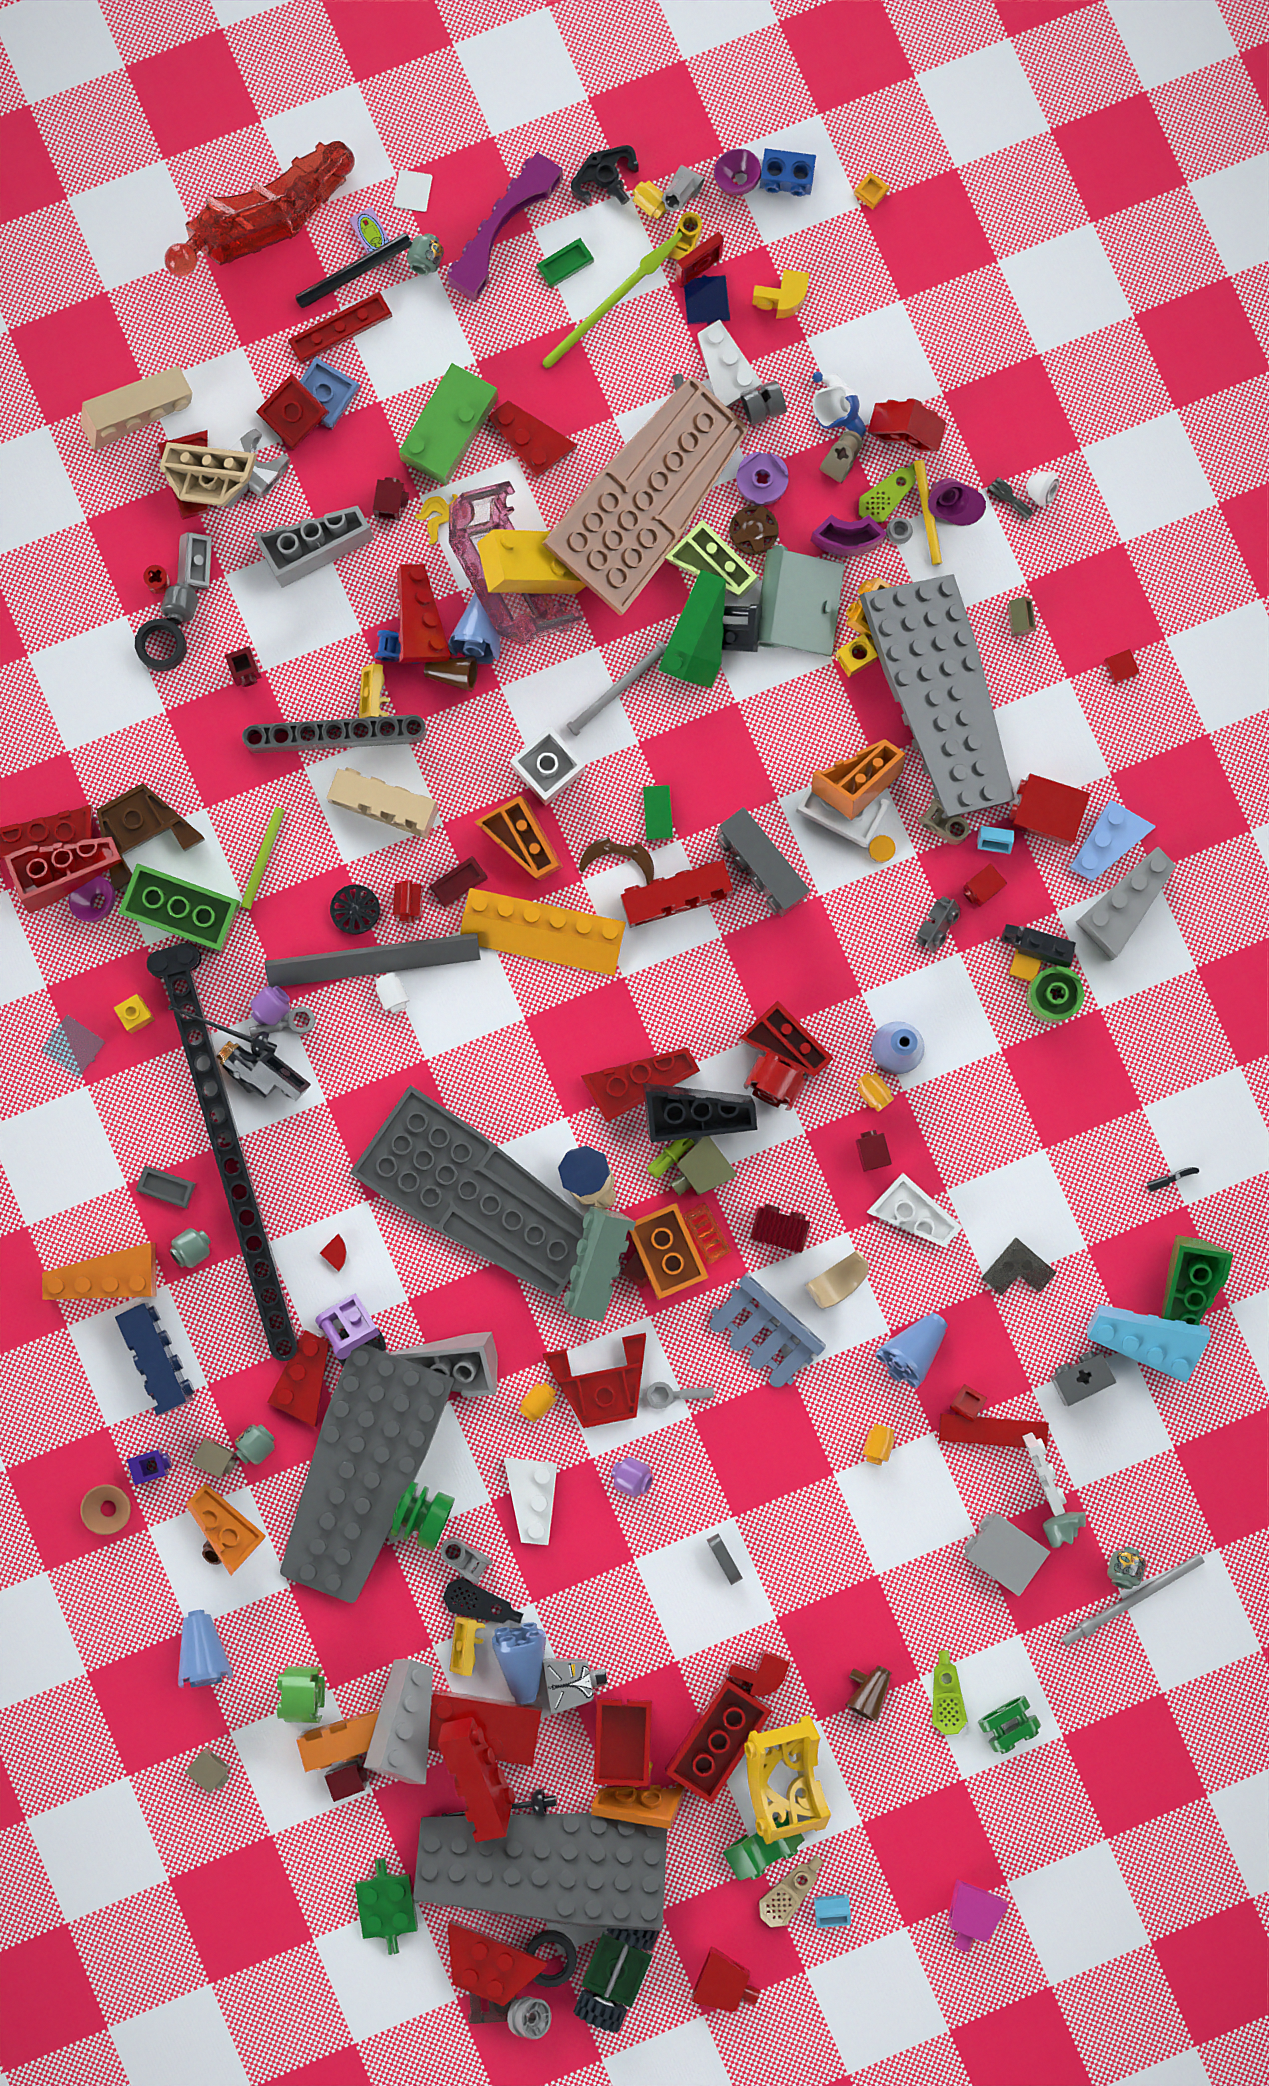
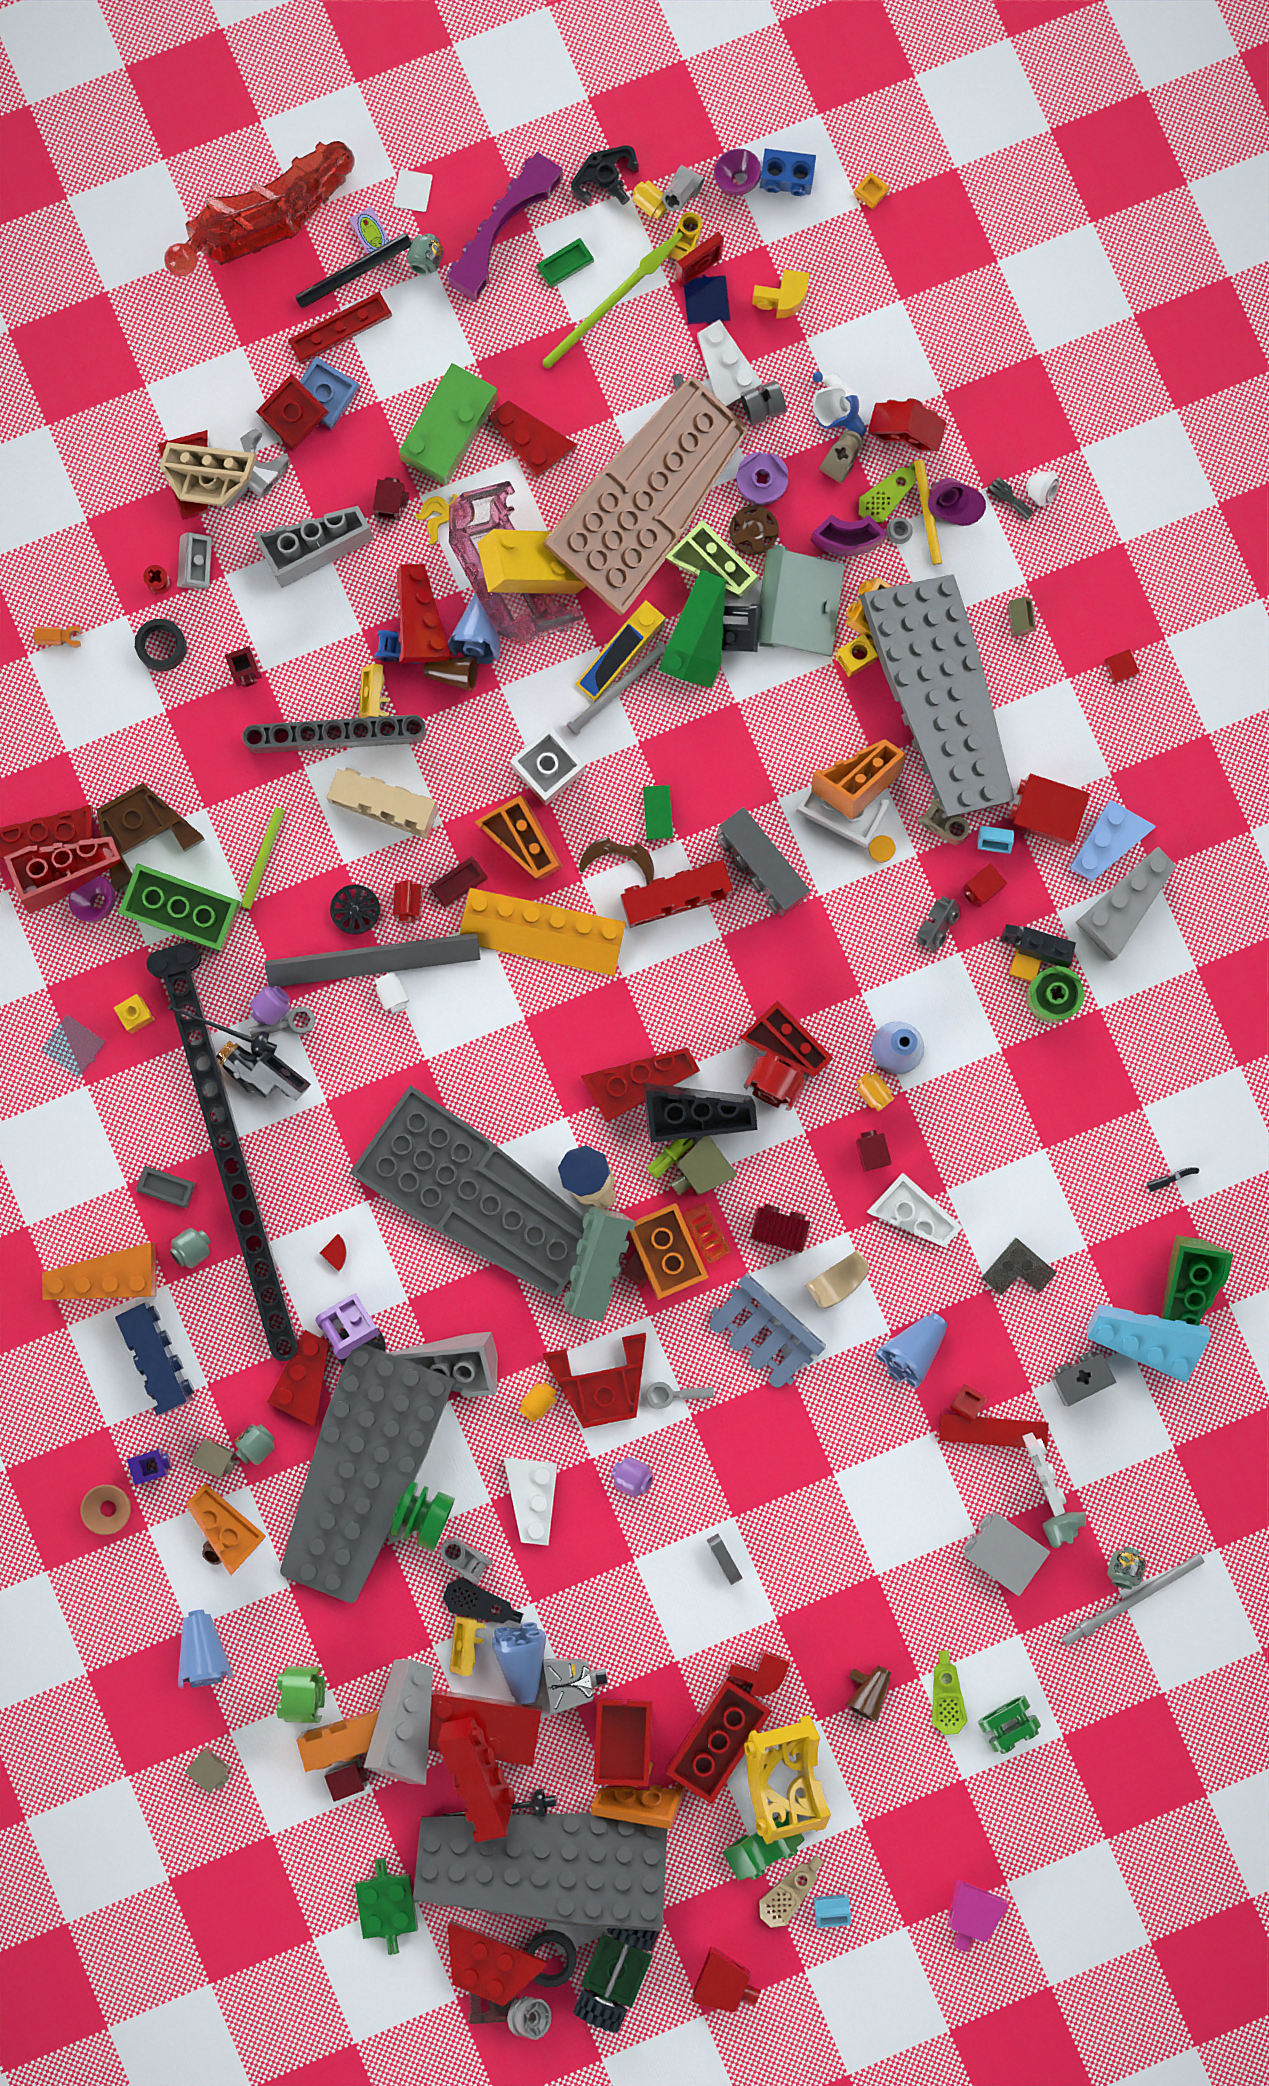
tan wedge [80,365,193,451] -> none
dark grey head [161,583,199,625] -> none
light orange brick [862,1424,896,1466] -> none
none -> orange bar [34,626,82,648]
none -> slope [575,601,666,702]

